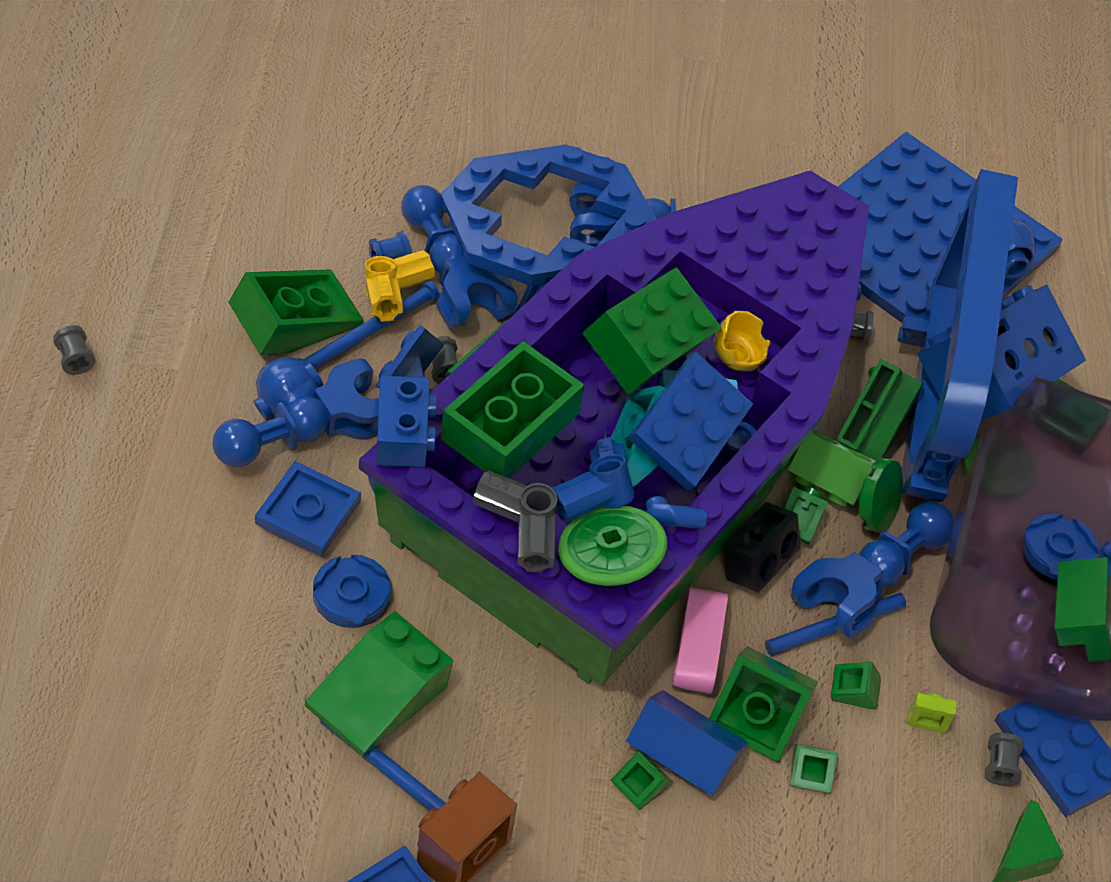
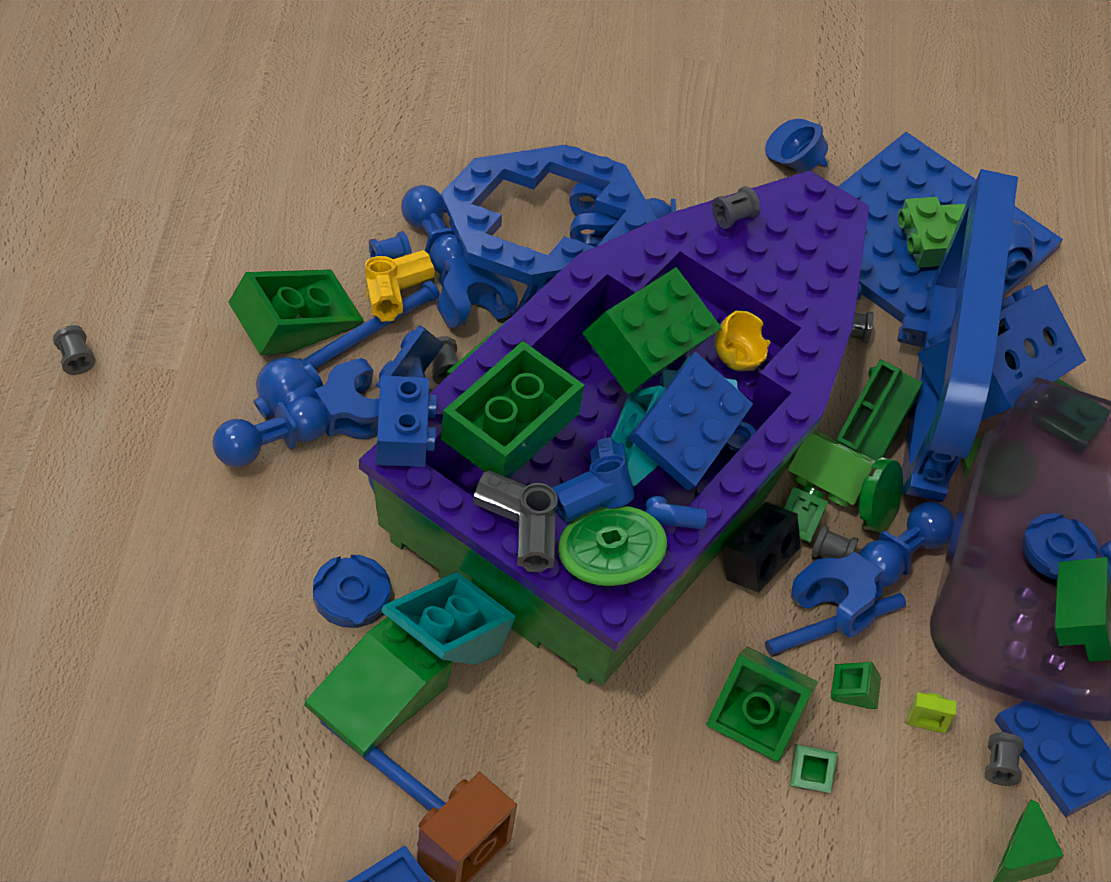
blue plate [255,461,361,556] -> none
green slope [610,751,673,810] -> none
blue piece [626,690,748,796] -> none
bright pink beam [672,586,728,695] -> none
none -> teal slope [381,571,516,665]
none -> dark grey bush [712,186,761,229]
none -> blue piece [765,118,828,173]
none -> dark grey bush [811,525,859,558]
none -> bright green plate [898,197,966,268]

